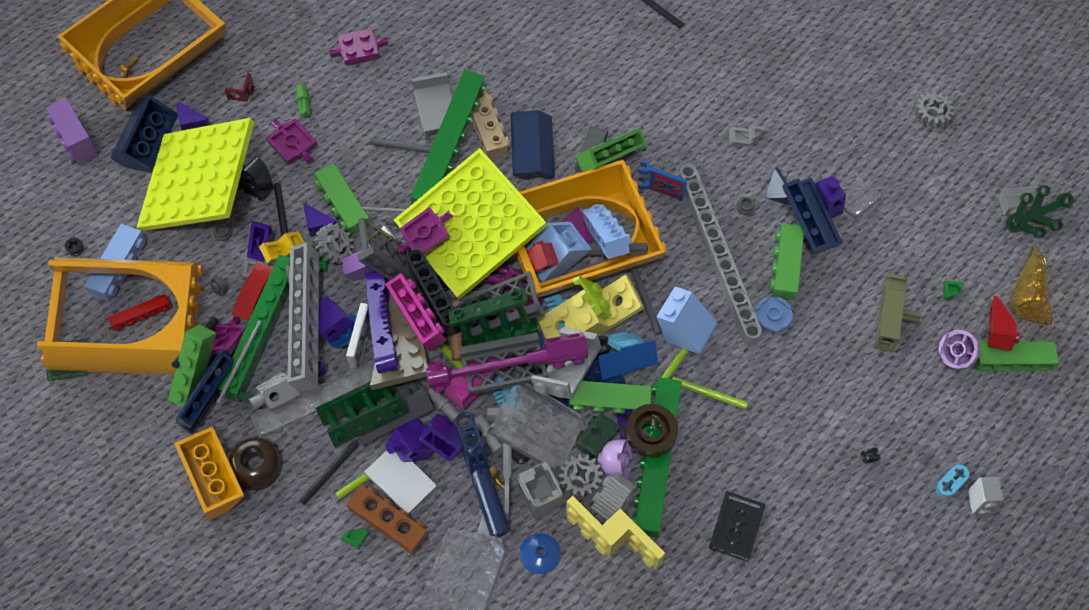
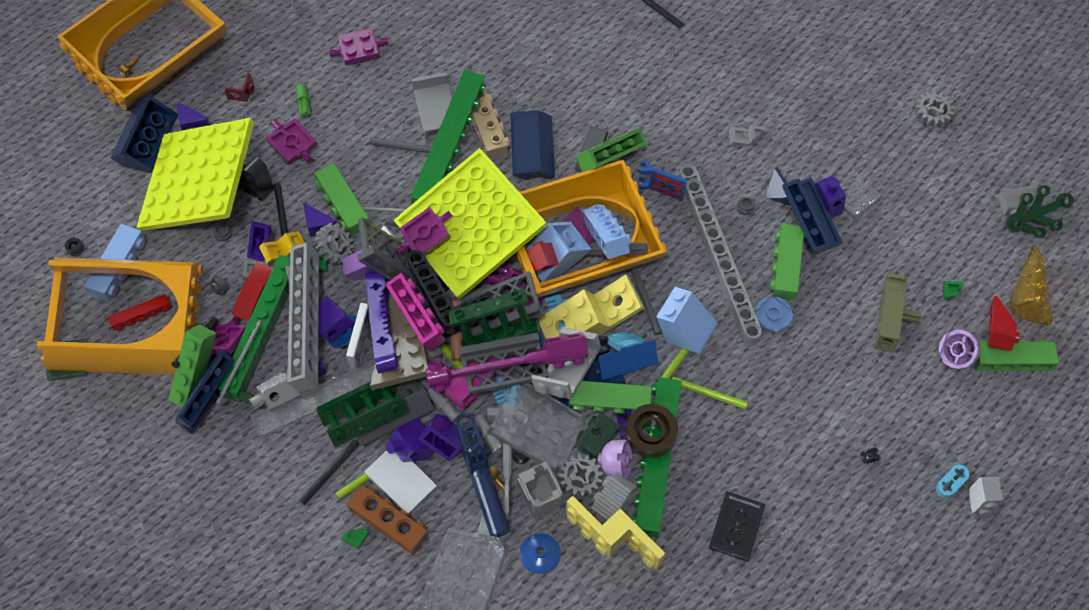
medium lavender brick [46,98,99,166] -> none
light orange slope [174,426,244,521] -> none
dark brown piece [229,437,282,491] -> none
lime wing [573,276,612,319] -> none

